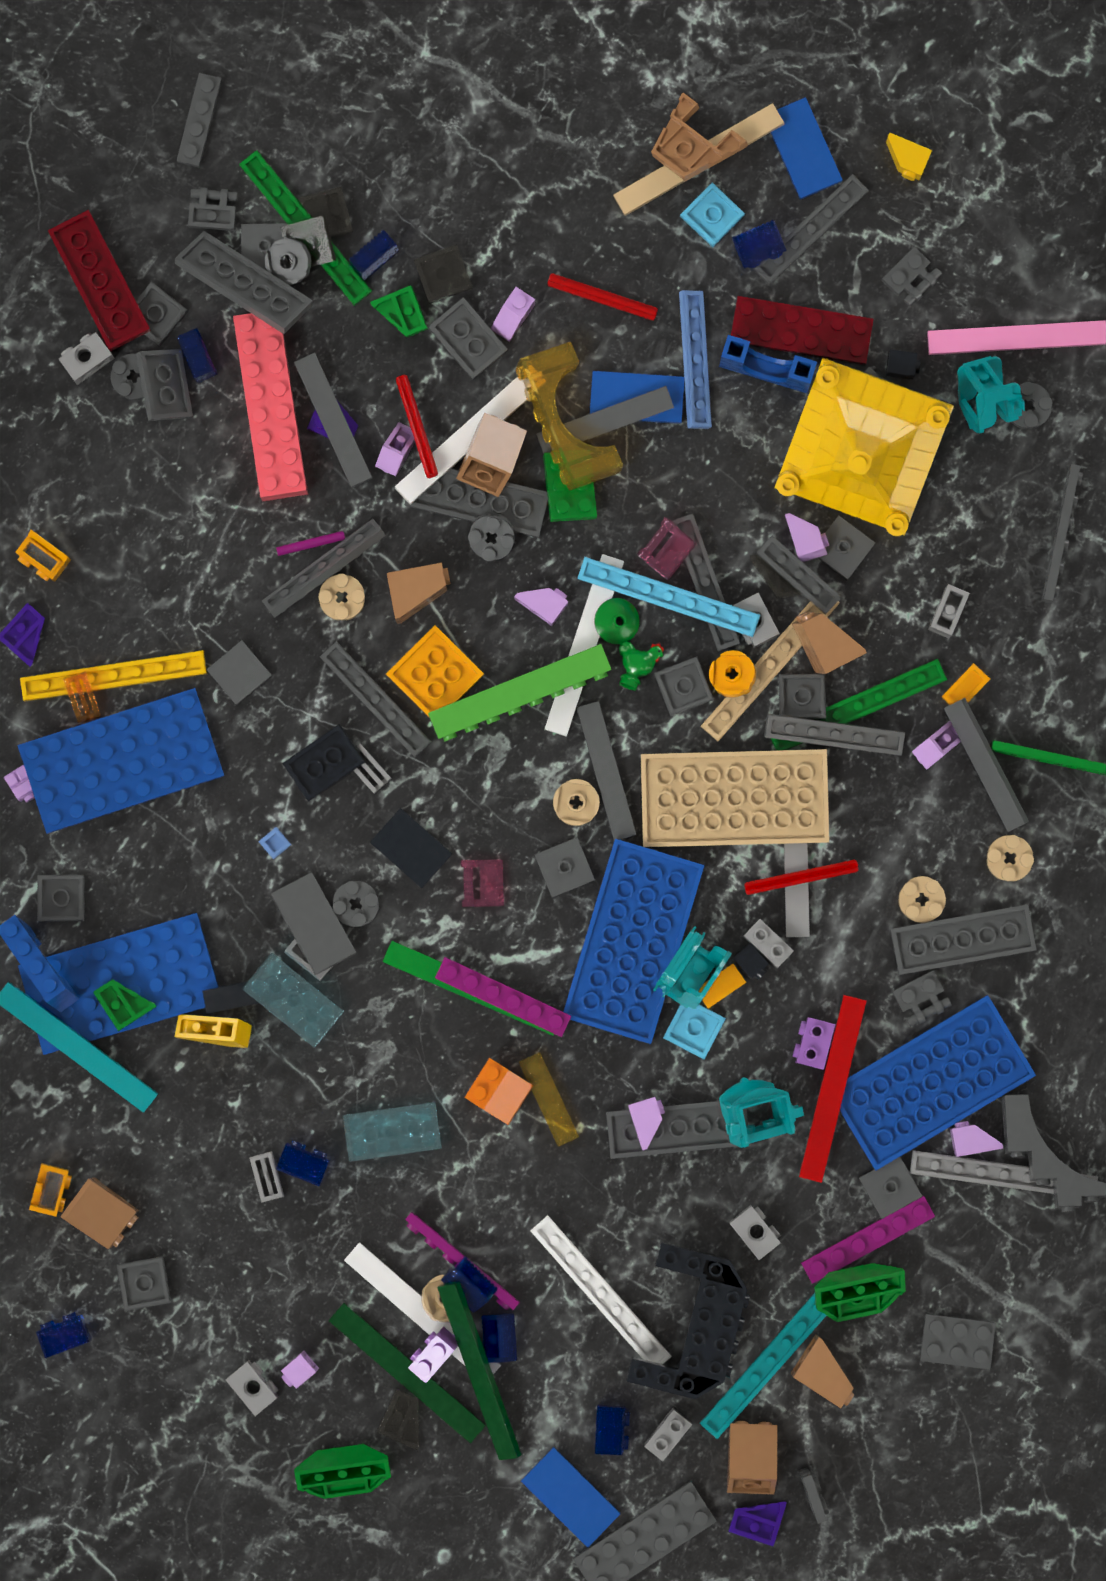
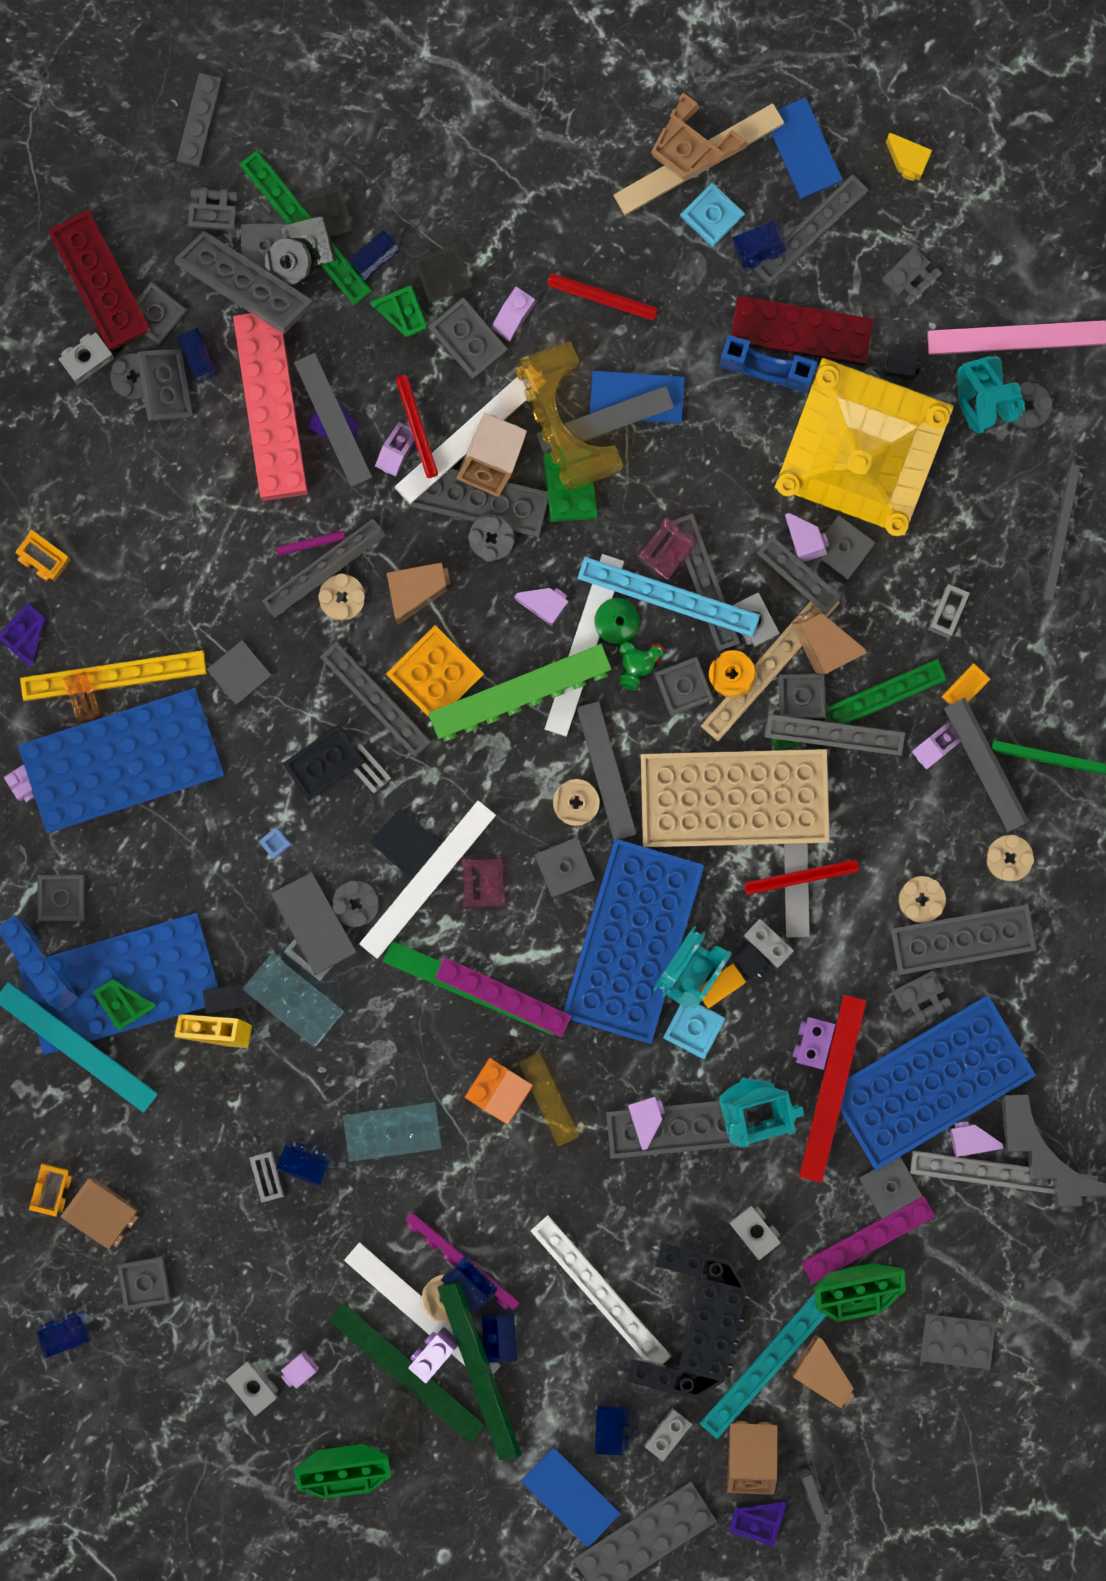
medium blue tile [679,290,712,429] -> none
none -> white tile [360,801,496,959]

